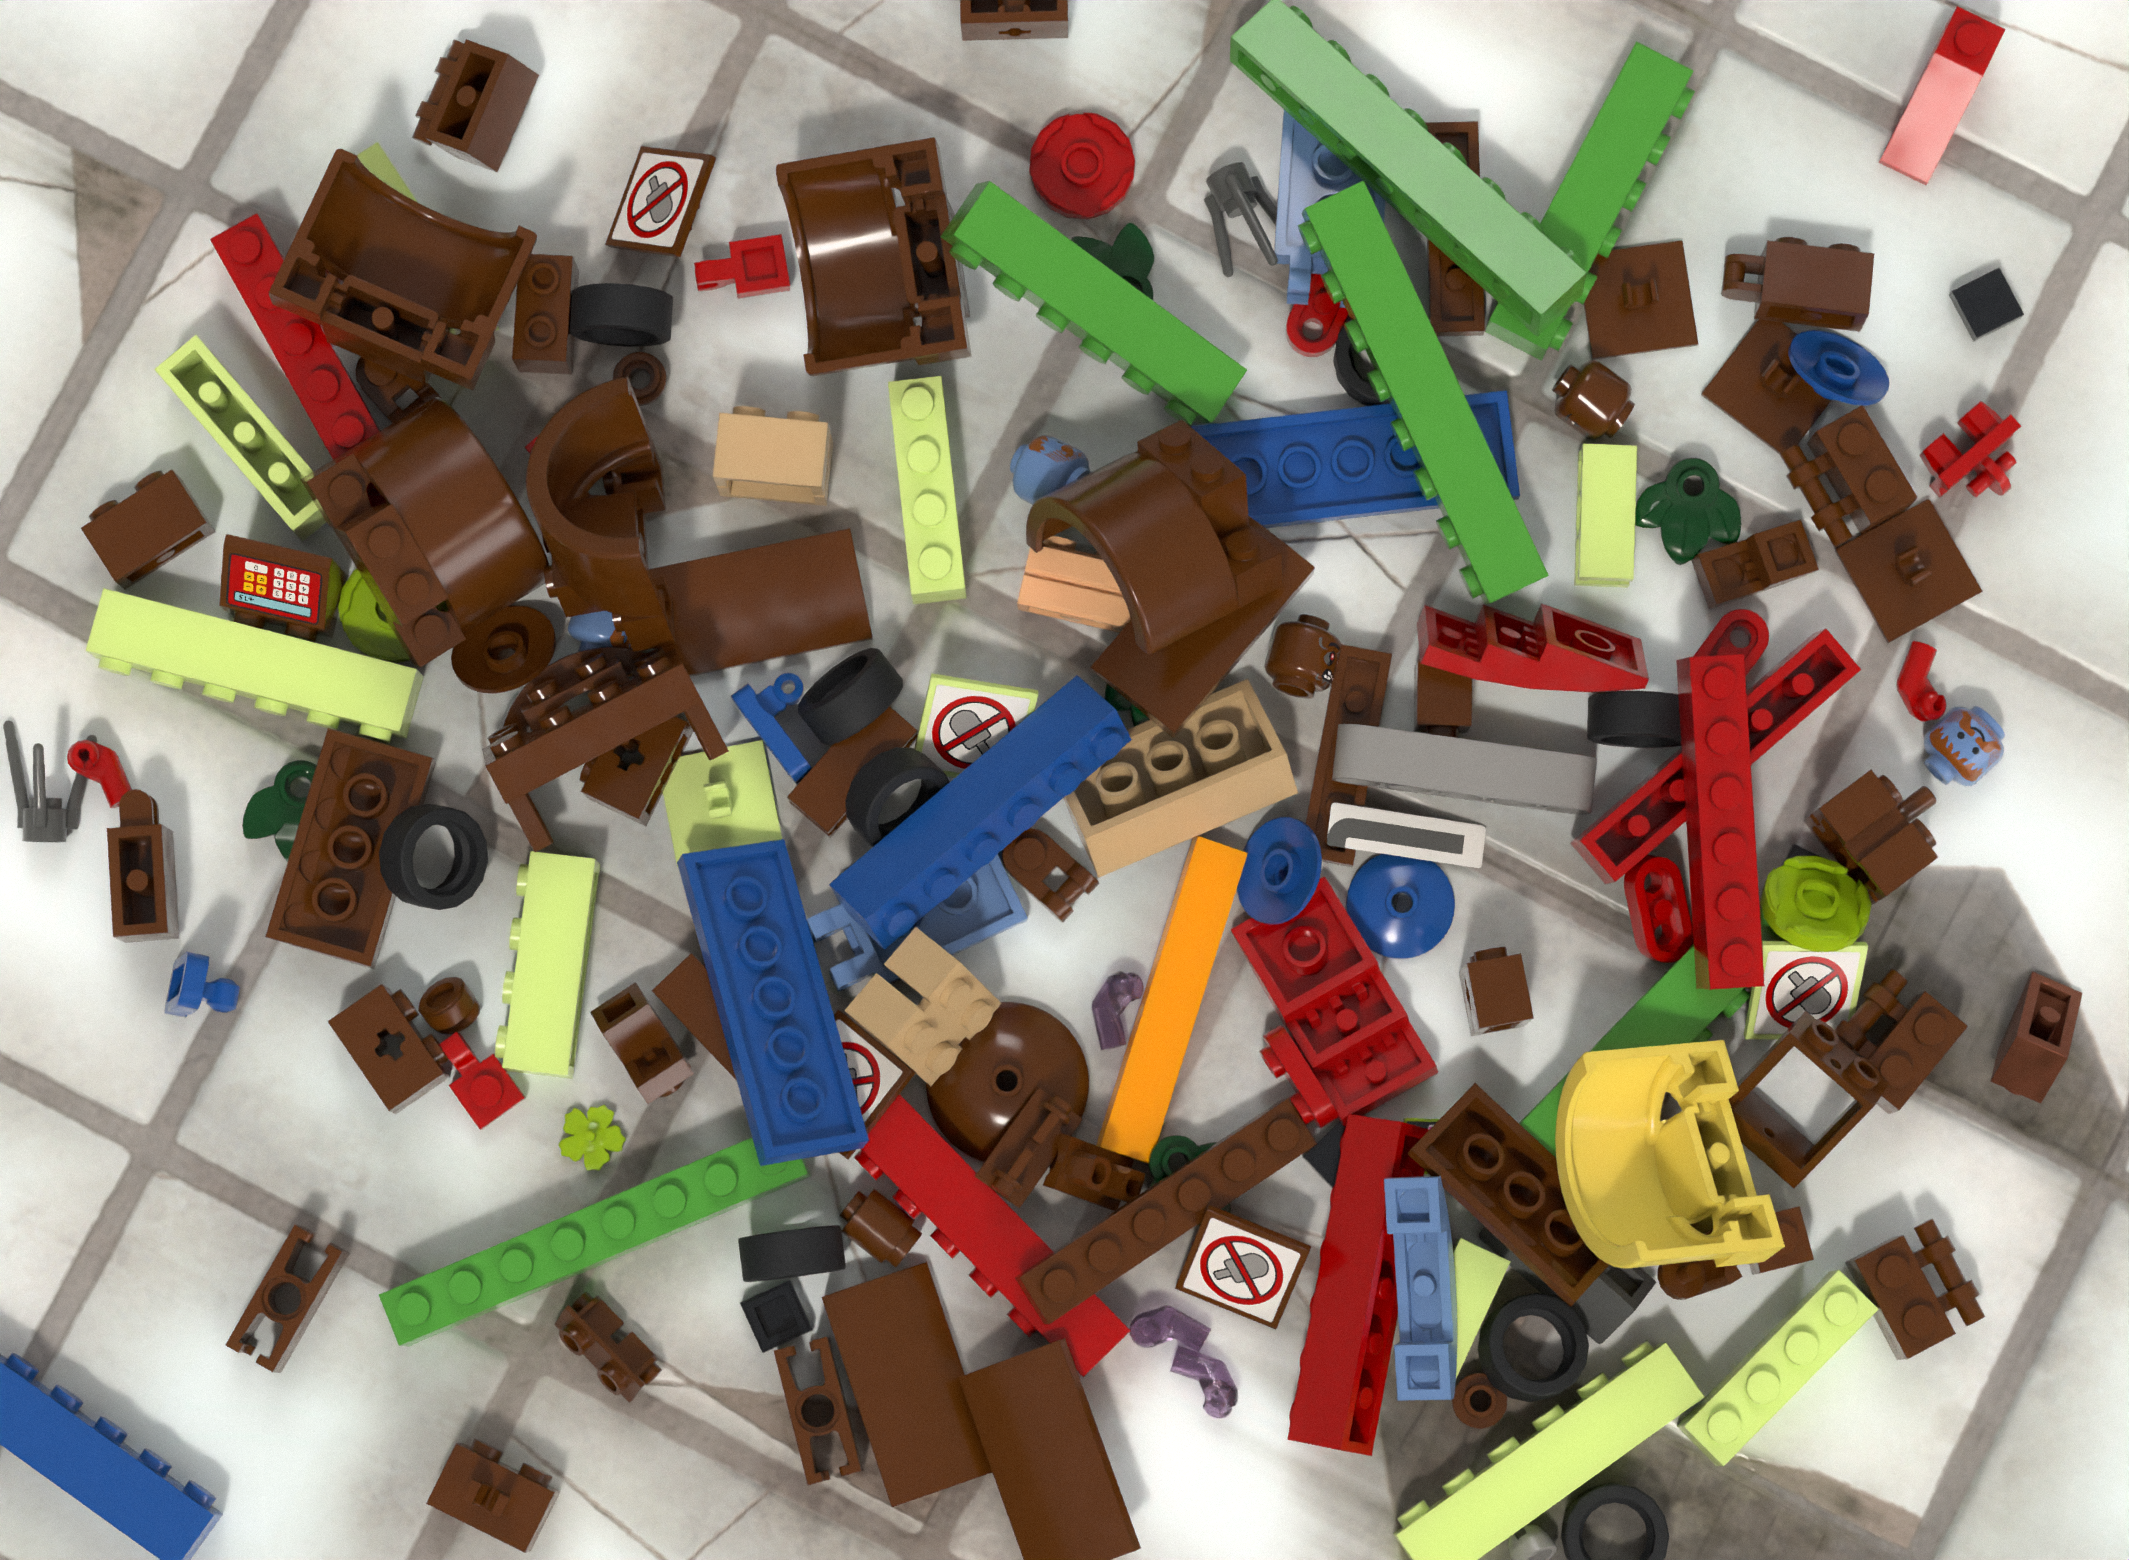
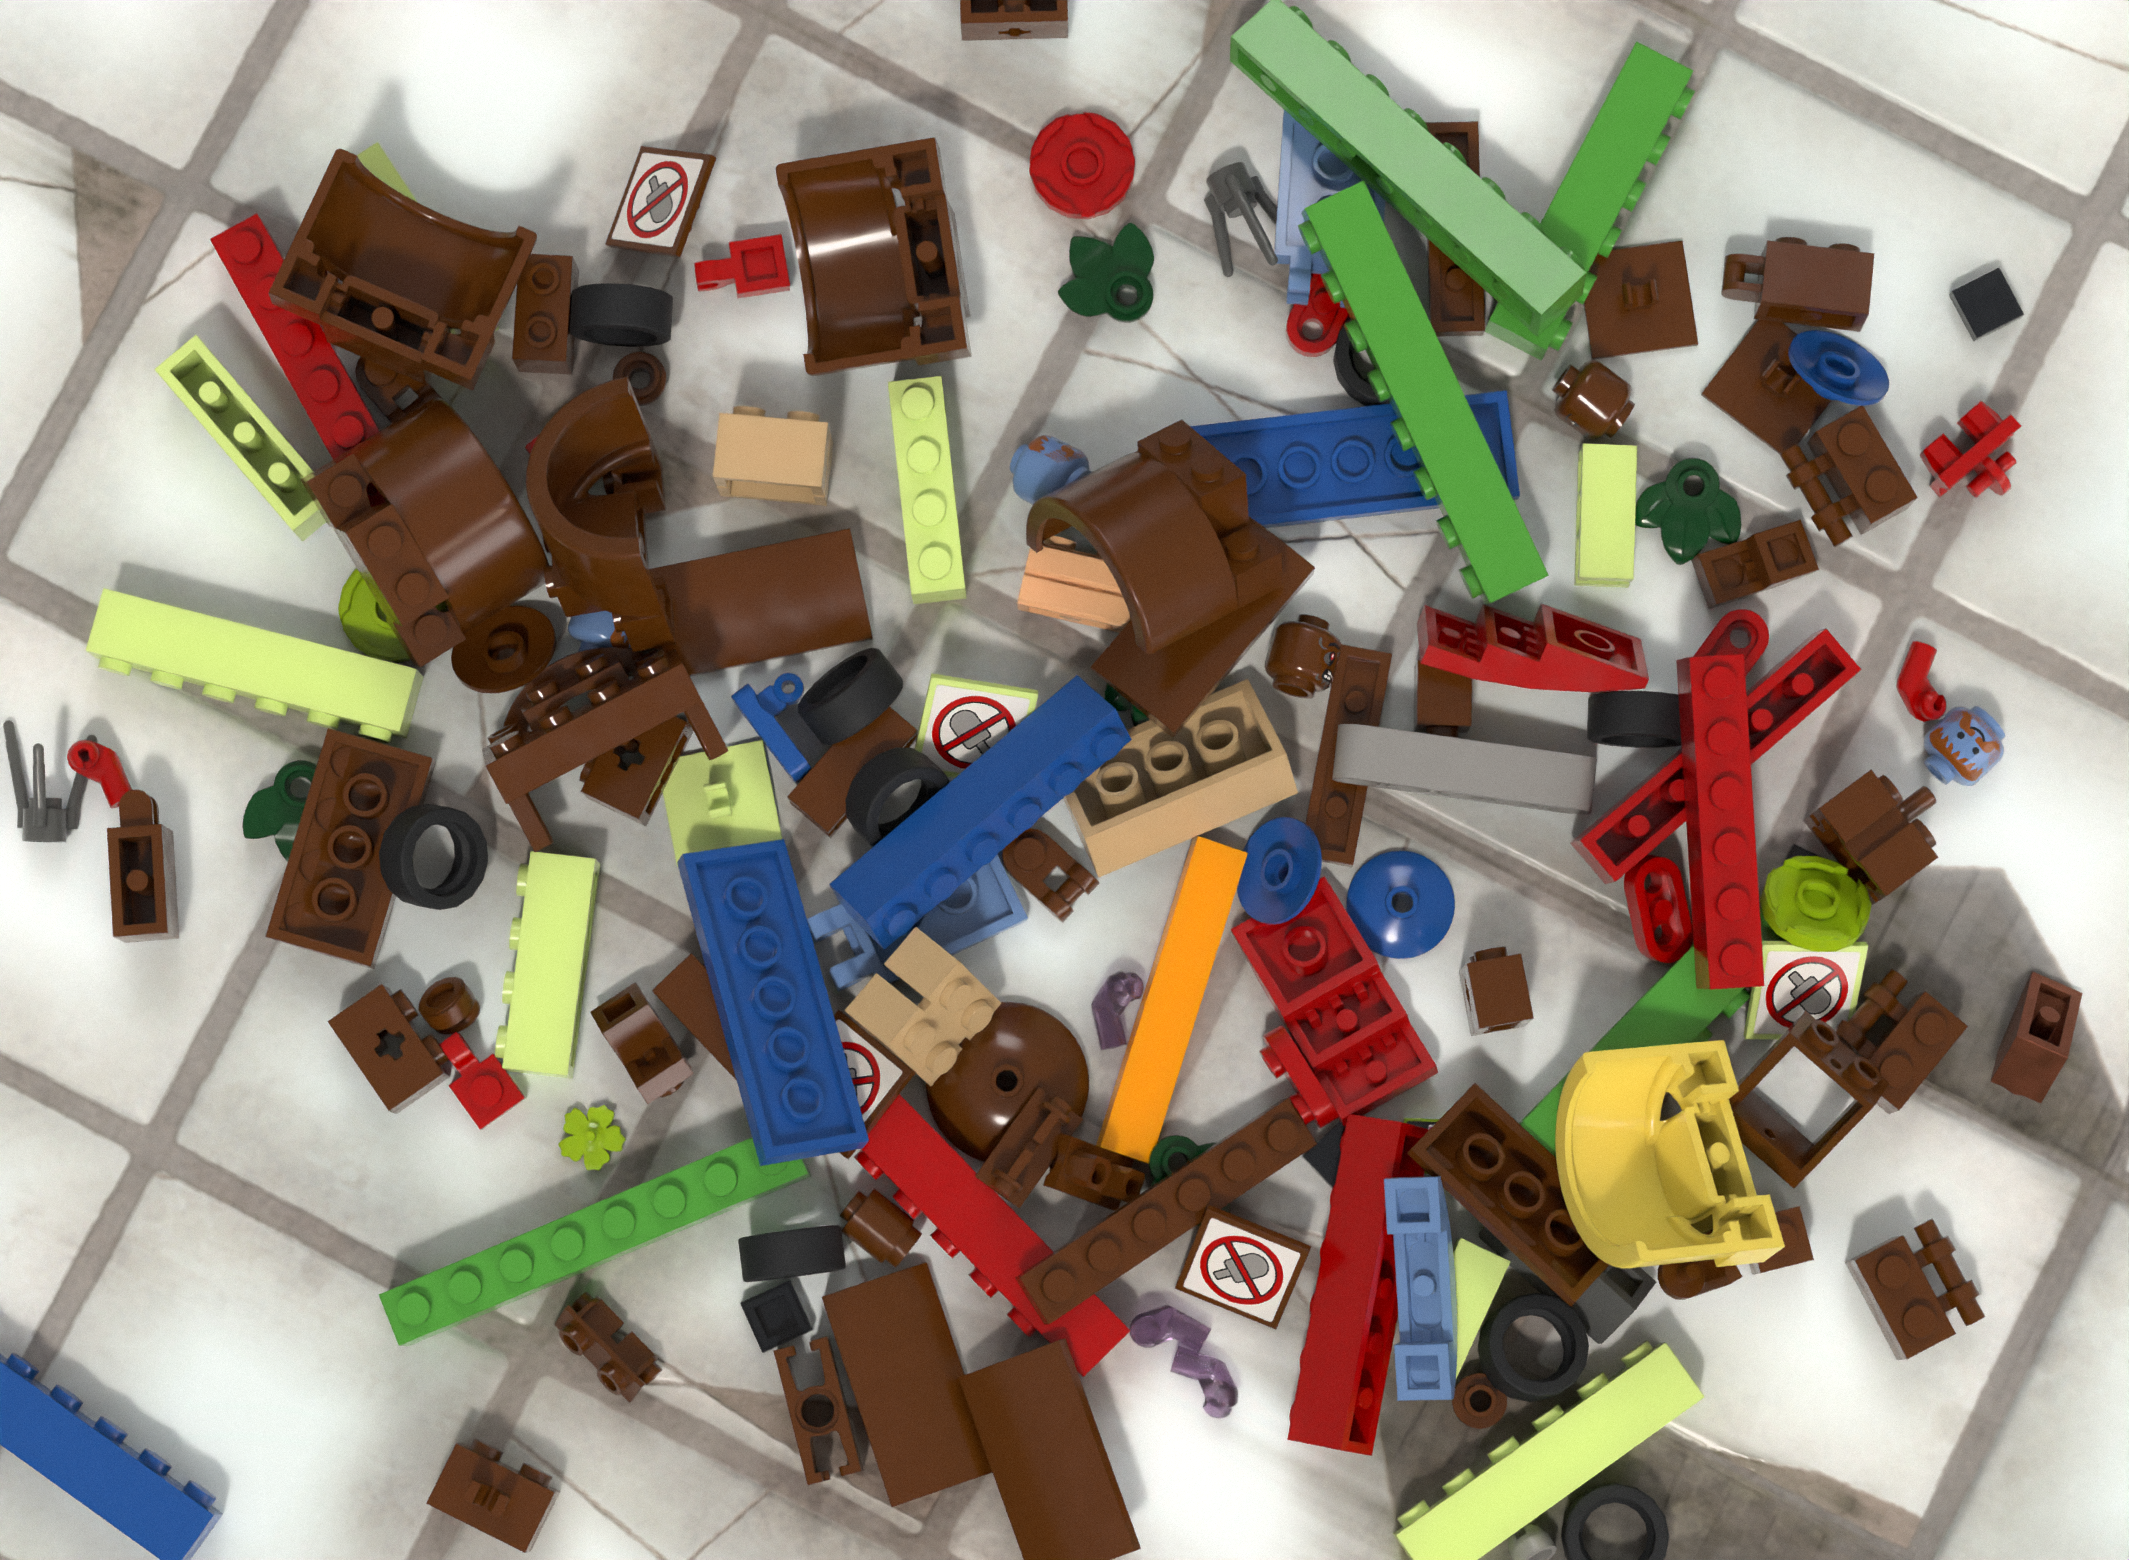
reddish brown brick [81,470,216,590] -> none
blue piece [164,952,240,1018] -> none
slope [219,534,348,643] -> none
reddish brown piece [225,1225,350,1373] -> none
reddish brown brick [412,39,539,173] -> none
bright green brick [941,181,1247,426] -> none
sticker [1327,803,1486,868] -> none
yellowish green brick [1677,1270,1879,1466] -> none
reddish brown piece [1835,499,1983,643] -> none
slope [1878,6,2006,185] -> none

